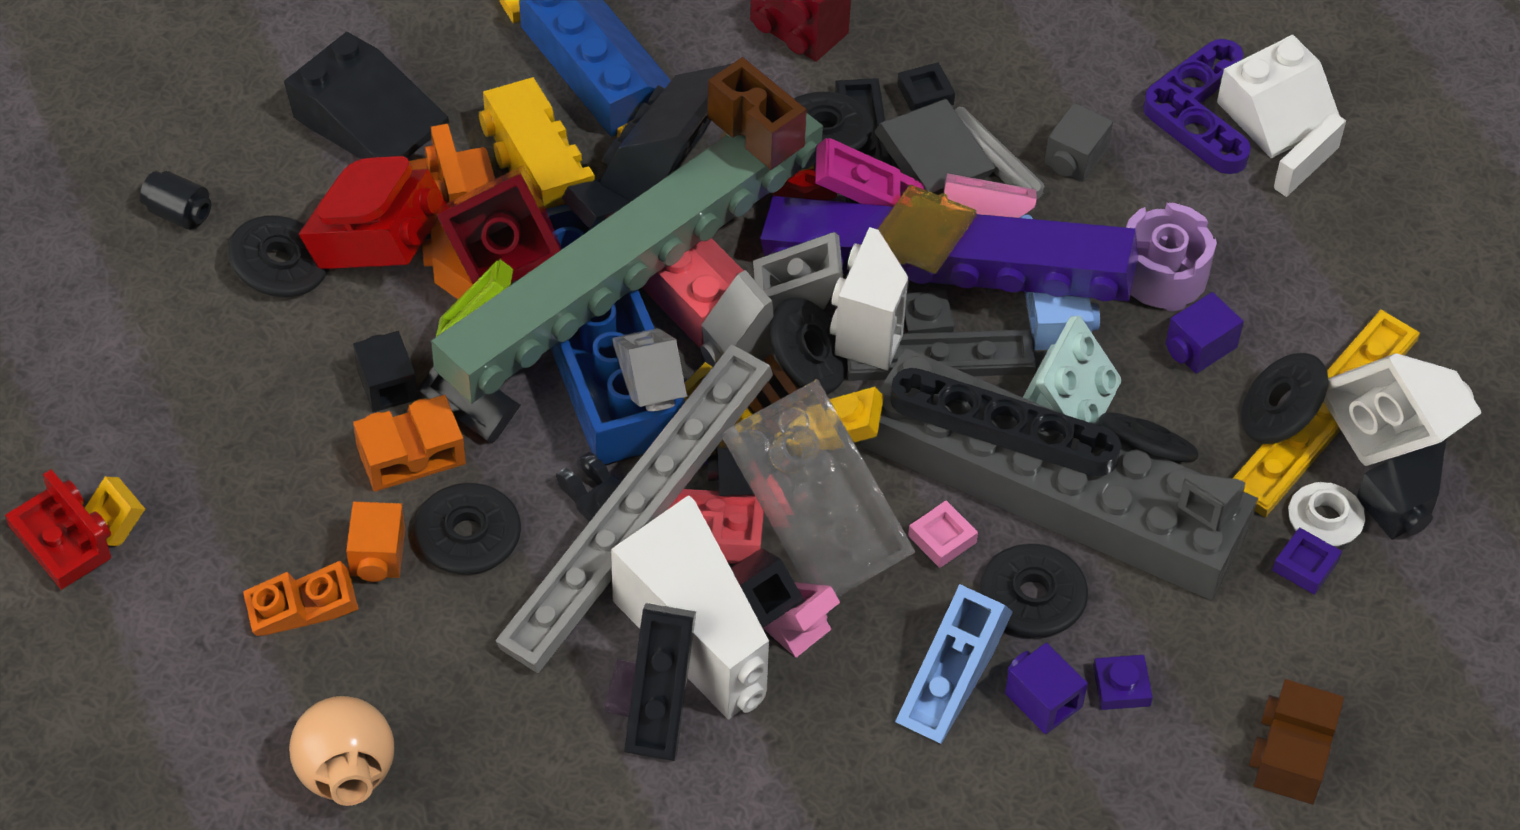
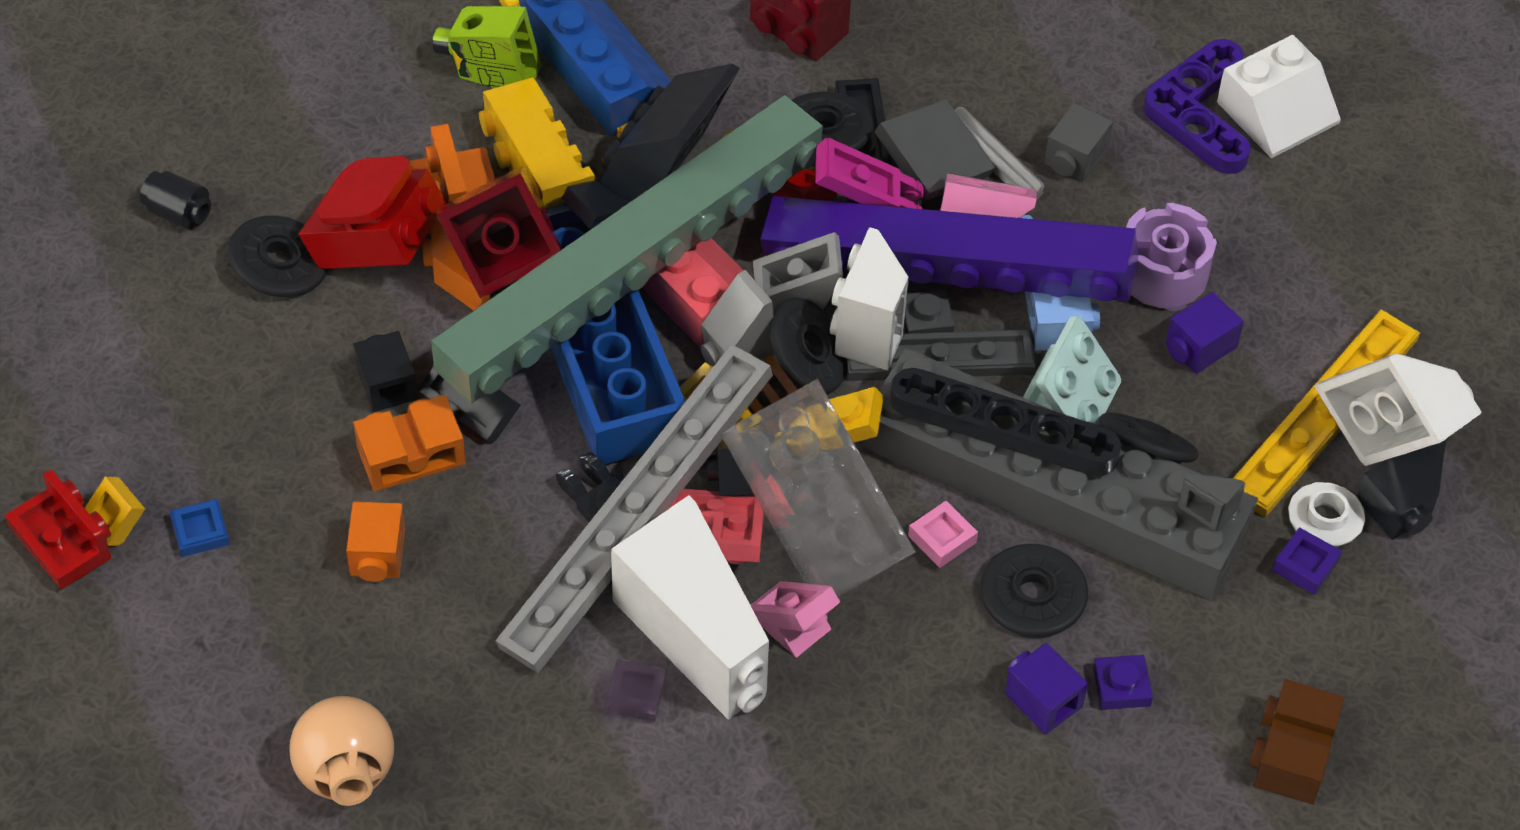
orange slope [243,561,359,636] -> none
black slope [284,31,450,159] -> none
black wheel [413,483,521,574] -> none
lime tile [436,259,513,337] -> none
light grey slope [612,328,687,411] -> none
black tile [624,603,696,761] -> none
reddish brown brick [708,57,807,170] -> none
black brick [731,548,804,628] -> none
clear yellow piece [878,184,977,274] -> none
light blue slope [895,584,1013,744] -> none
black plate [897,62,955,112] -> none
black wheel [1241,353,1328,444] -> none
white tile [1274,113,1346,197] -> none
none -> blue tile [170,498,230,557]
none -> lime torso [433,6,542,88]

